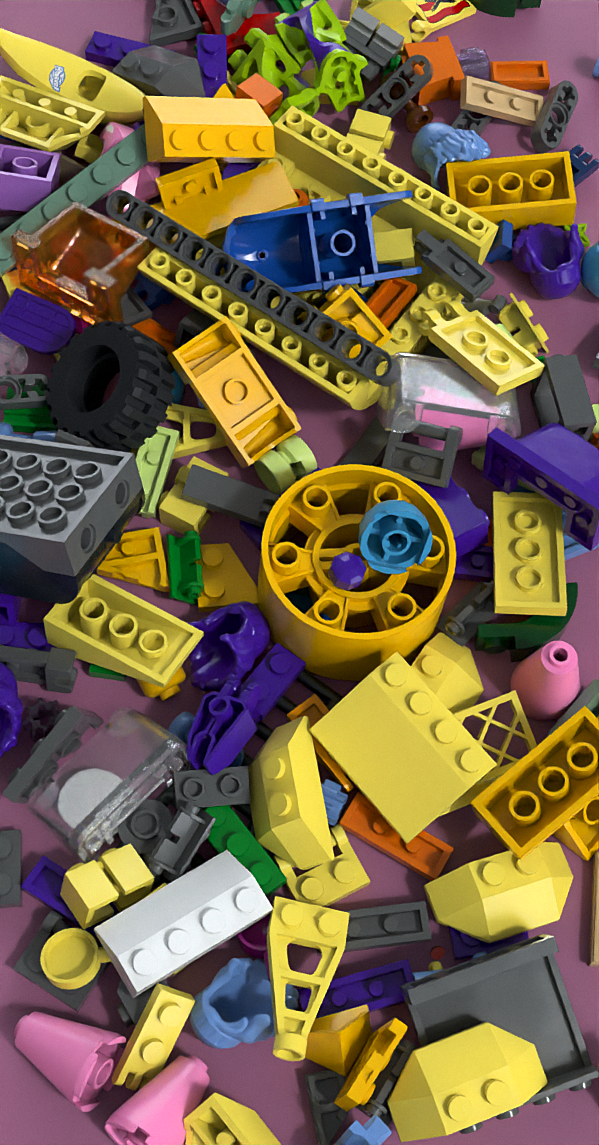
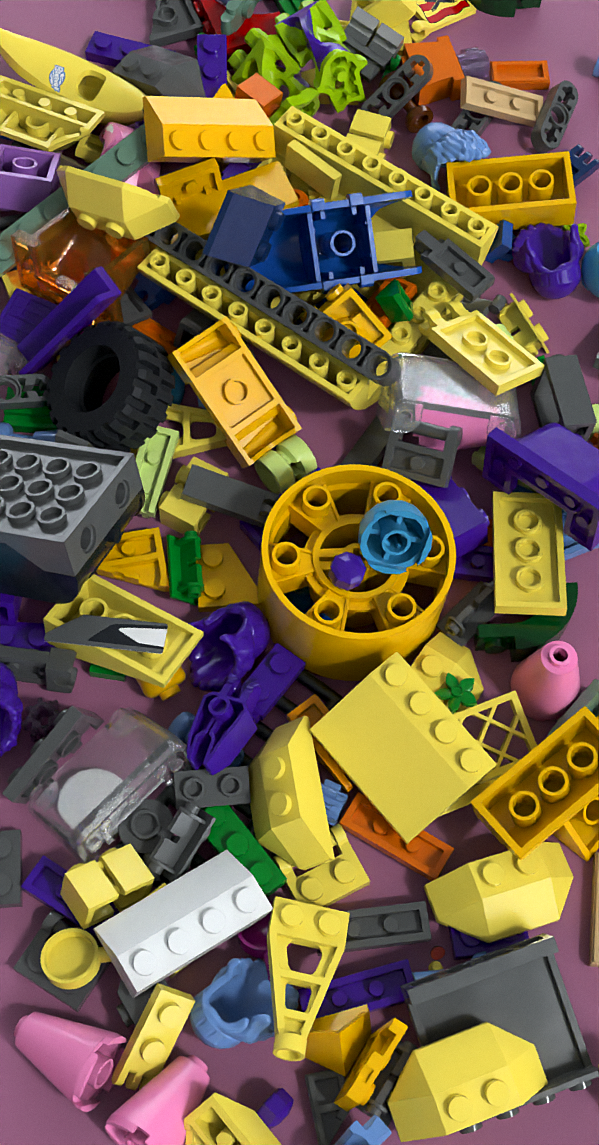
none -> dark purple panel [17,266,122,375]
none -> sticker [44,615,168,654]
none -> light yellow wedge [56,165,180,240]
none -> dark blue slope [202,185,285,267]
none -> dark purple tile [256,1088,294,1129]
none -> light yellow tile [284,139,342,201]
none -> green slope [375,279,414,323]
none -> green plant [434,673,477,714]

